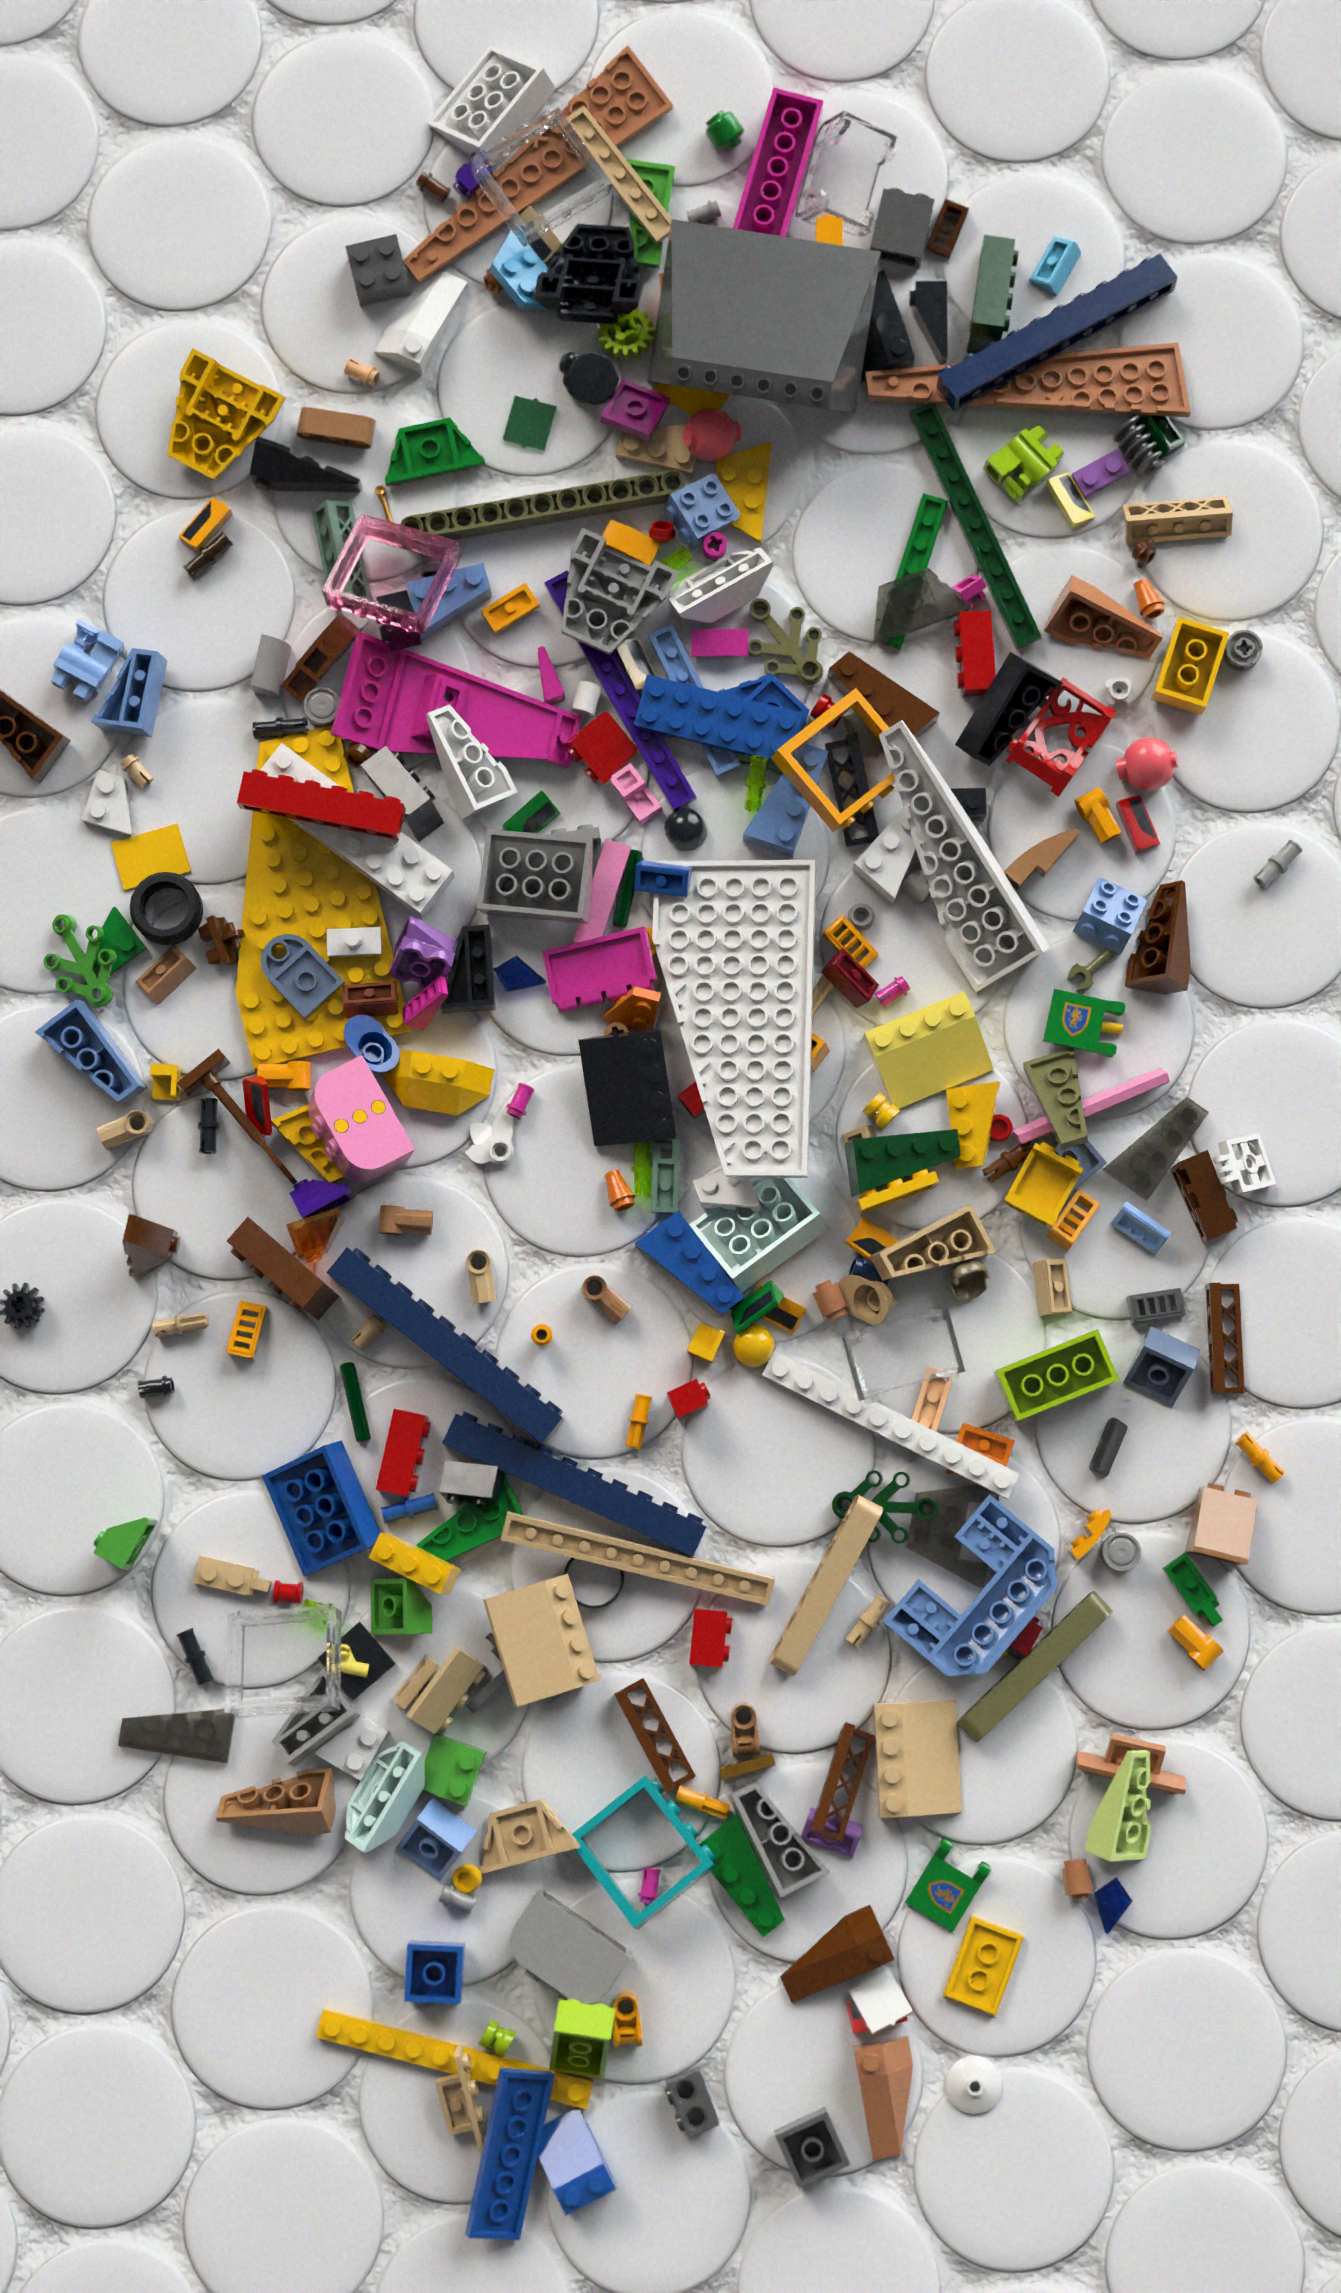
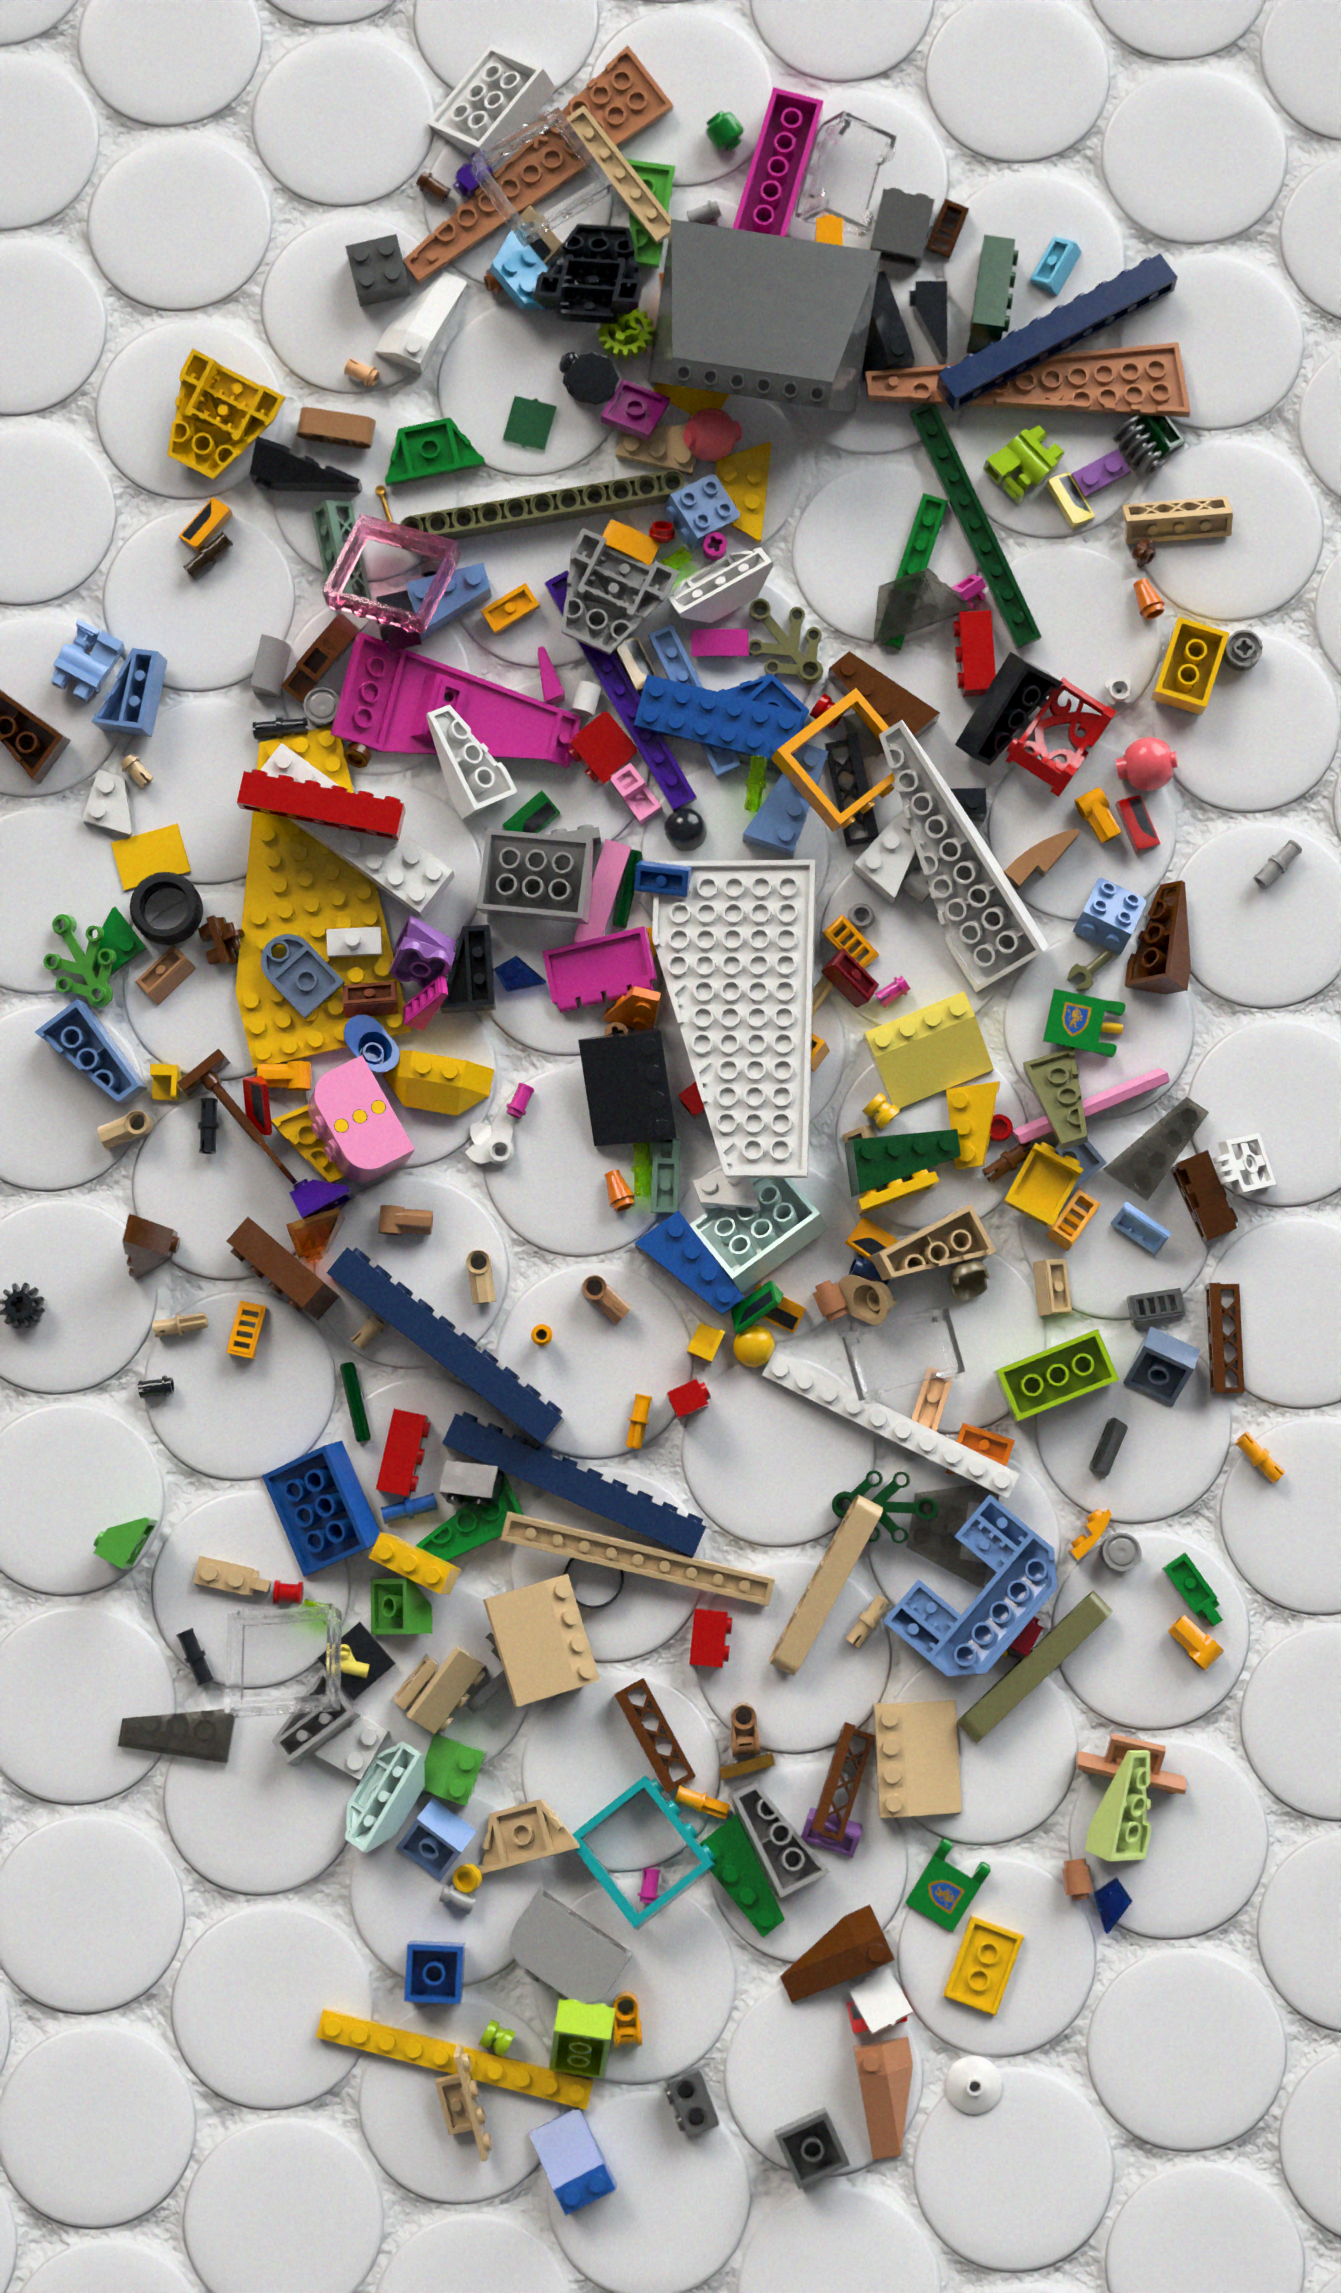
medium nougat wedge [216,1768,336,1835] -> none
wedge [361,746,444,842] -> none
blue plate [465,2068,555,2240] -> none
nougat wedge [1044,575,1163,658] -> none
slope [1185,1483,1258,1565] -> none

